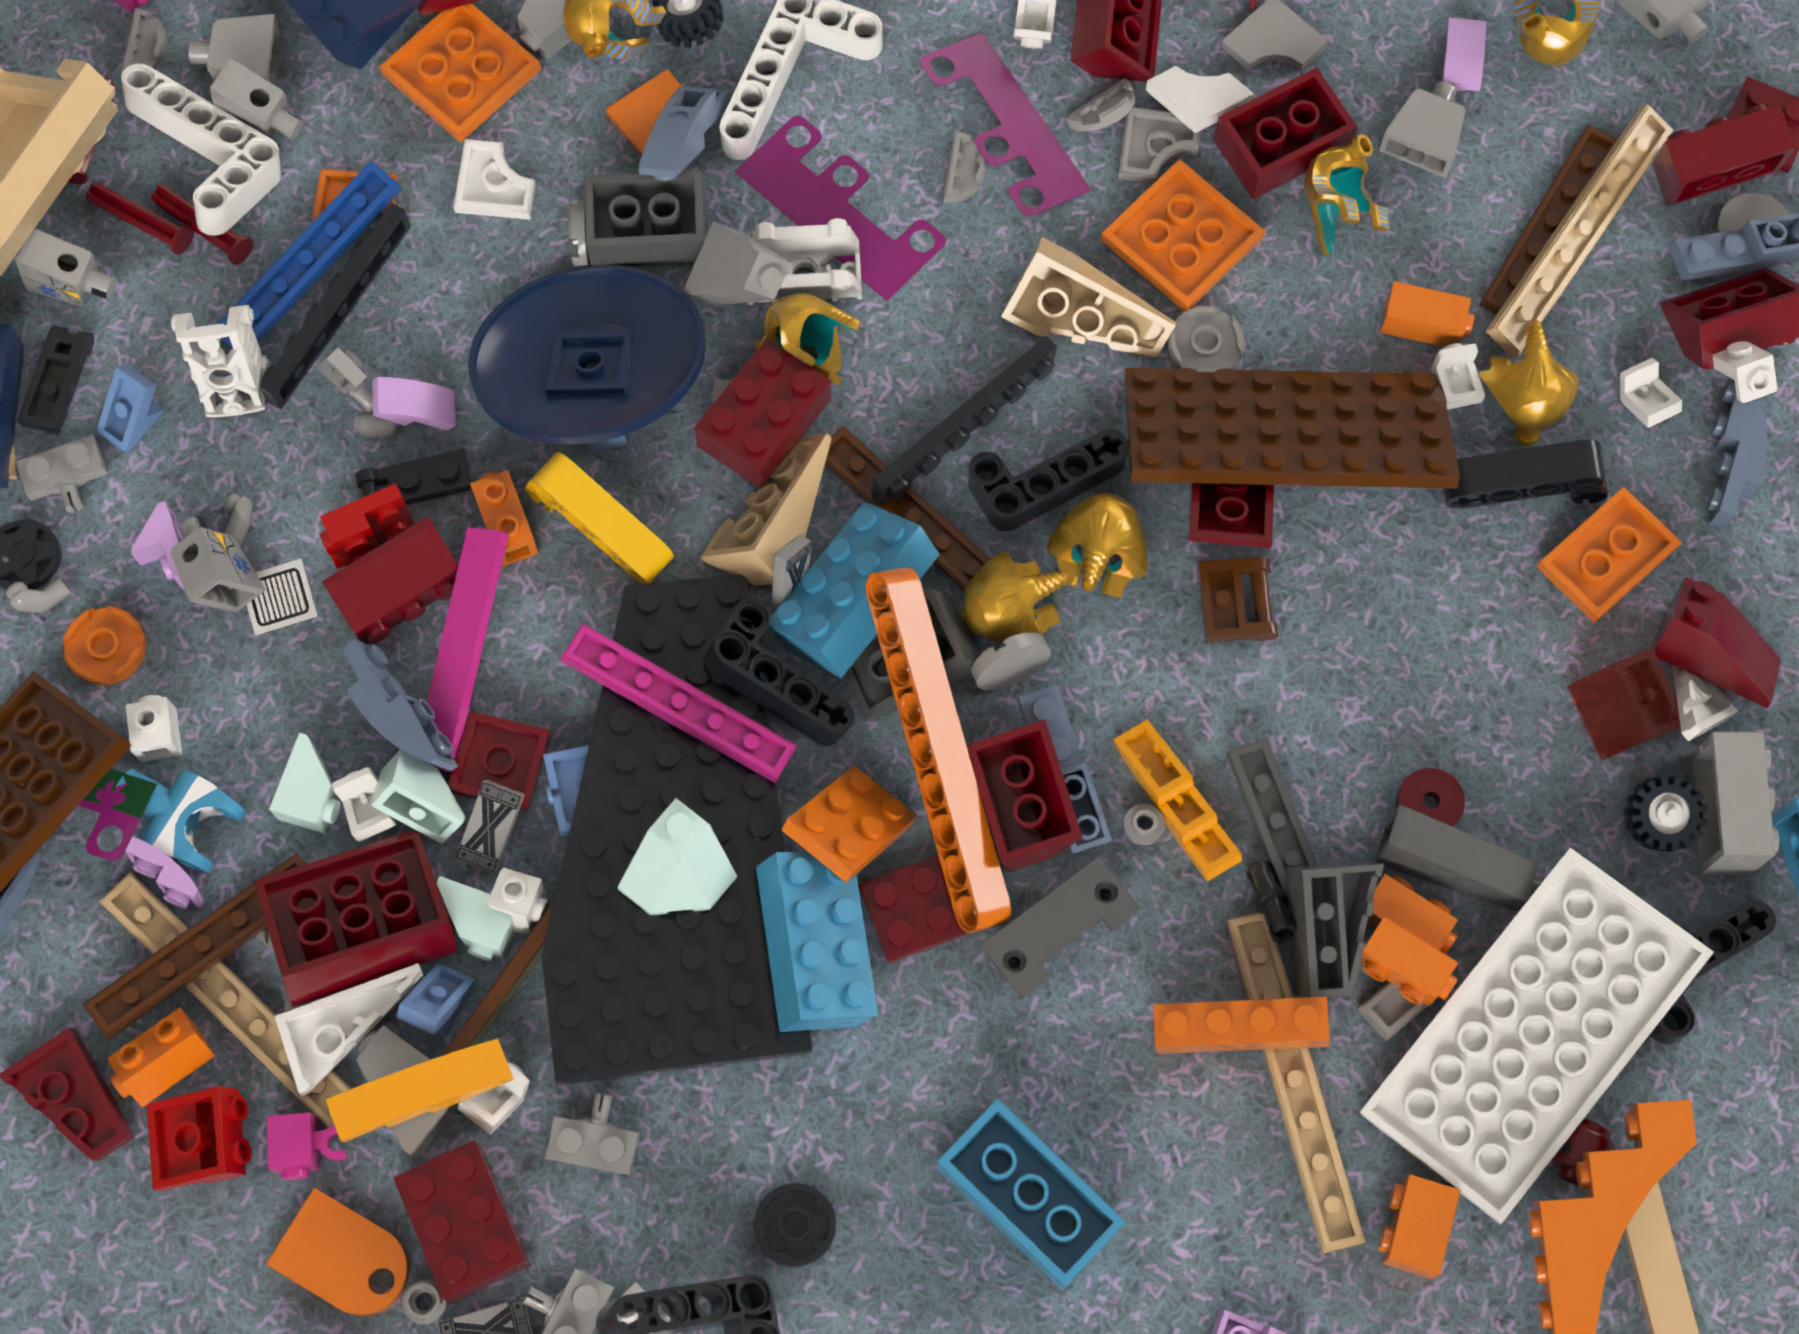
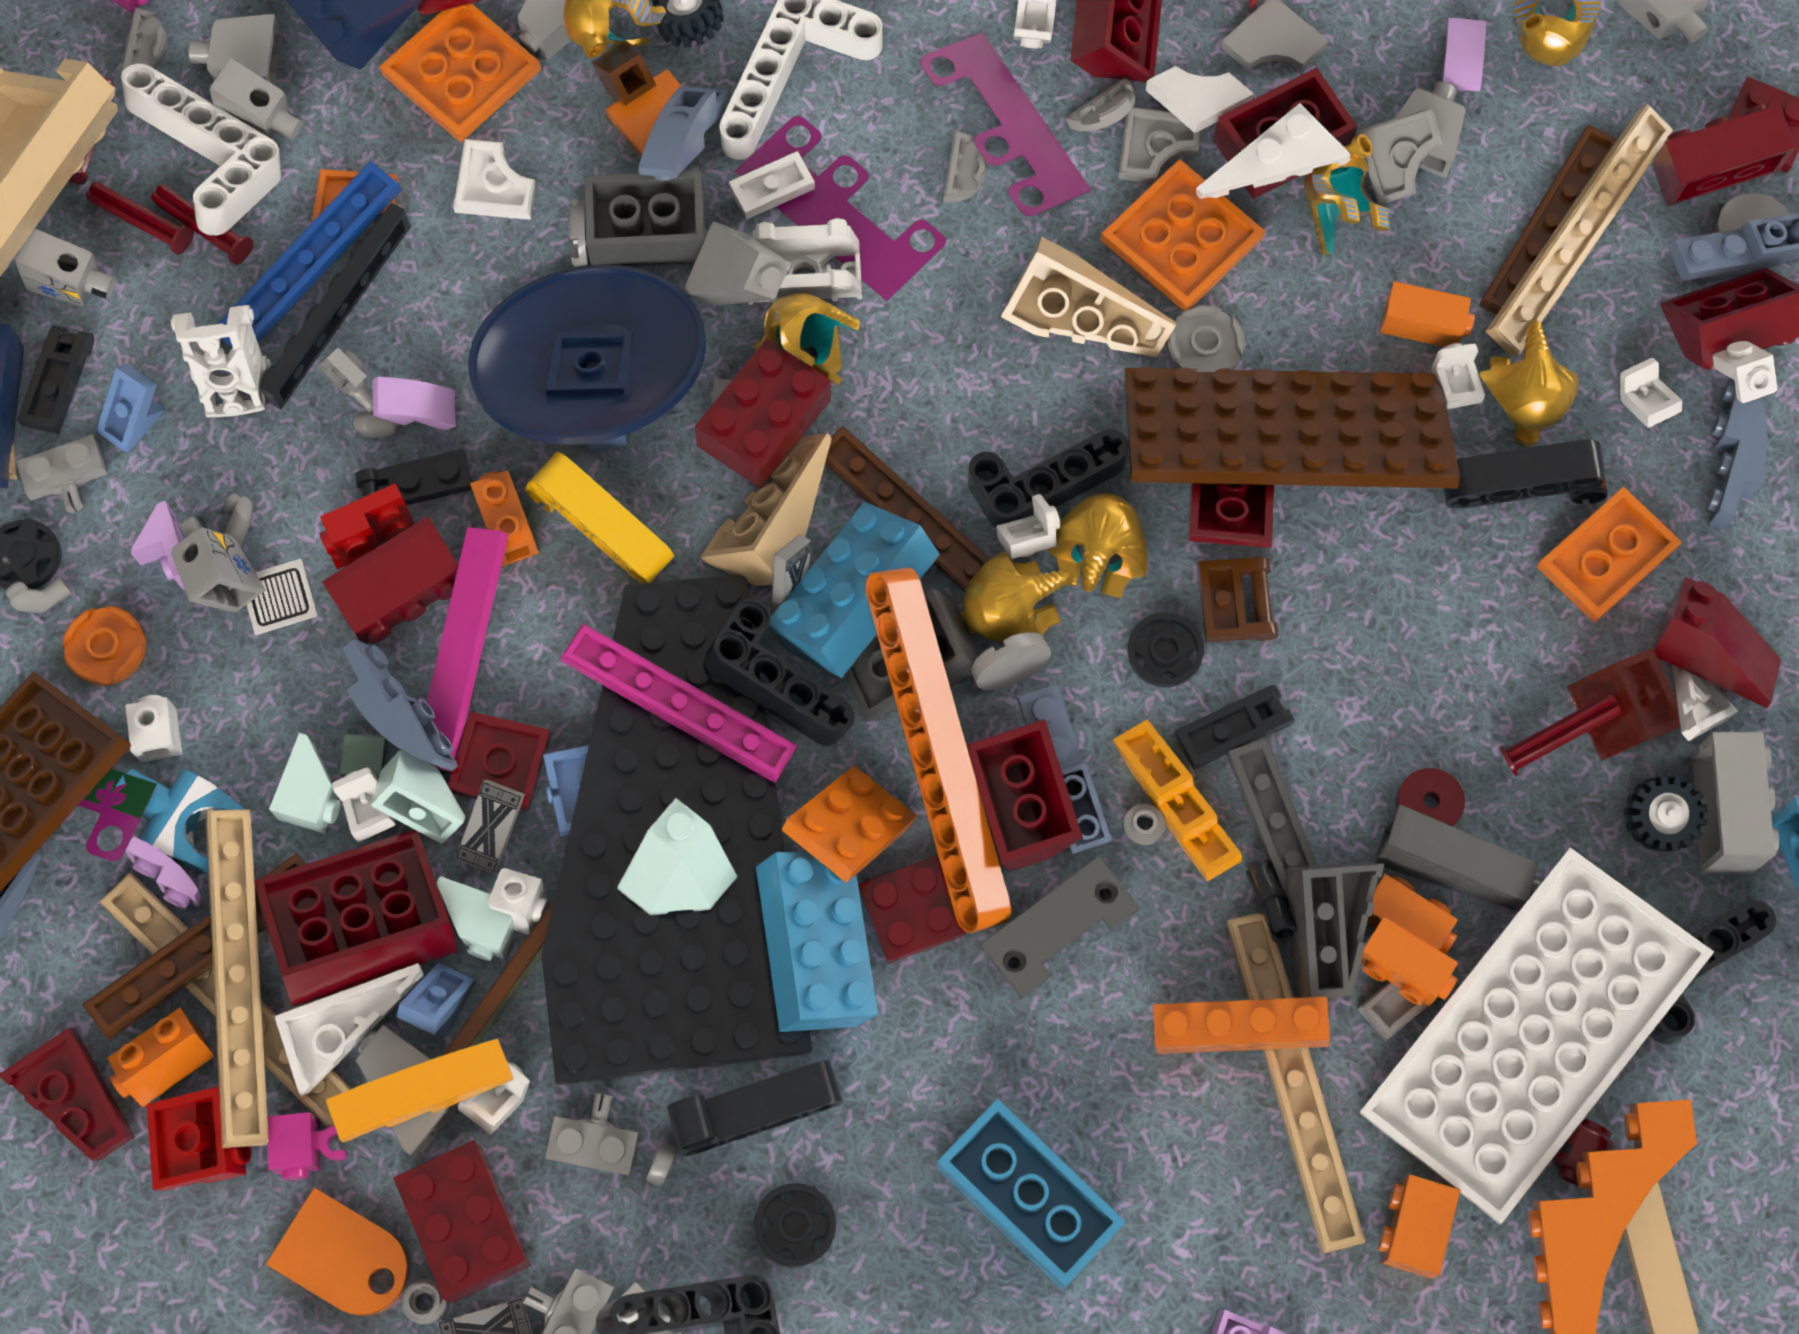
black plate [871,336,1057,506] -> none
none -> tan tile [206,809,269,1148]
none -> sand green tile [339,734,388,778]
none -> reddish brown brick [591,43,656,105]
none -> light grey tile [646,1140,677,1187]
none -> black beam [667,1060,843,1156]
none -> white plate [729,151,815,220]
none -> white bracket [996,494,1060,559]
none -> black wheel [1127,613,1204,688]
none -> black plate [1174,685,1295,770]
none -> white wing [1196,103,1351,200]
none -> light grey tile [1357,106,1444,205]
none -> dark red axle [1499,694,1621,777]

